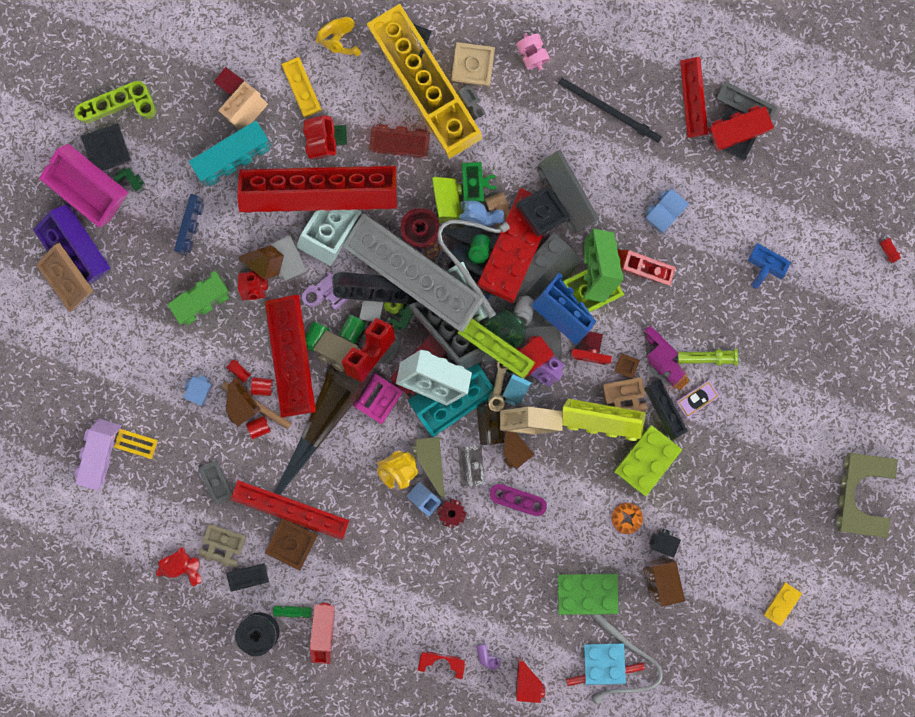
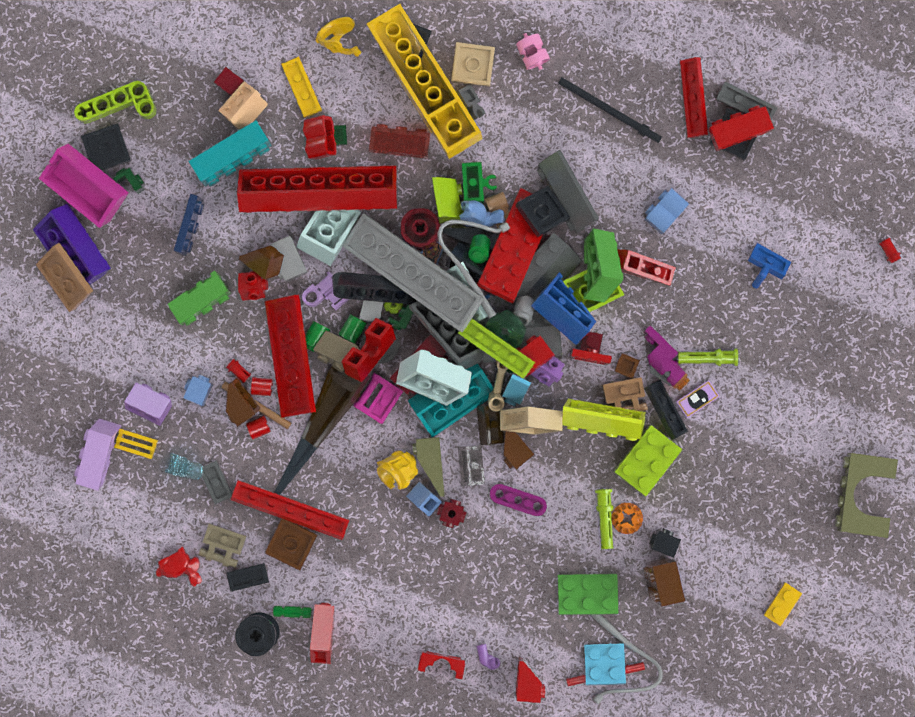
none -> brick [124,383,172,426]
none -> clear light blue piece [165,453,204,480]
none -> lime pin [595,489,614,549]

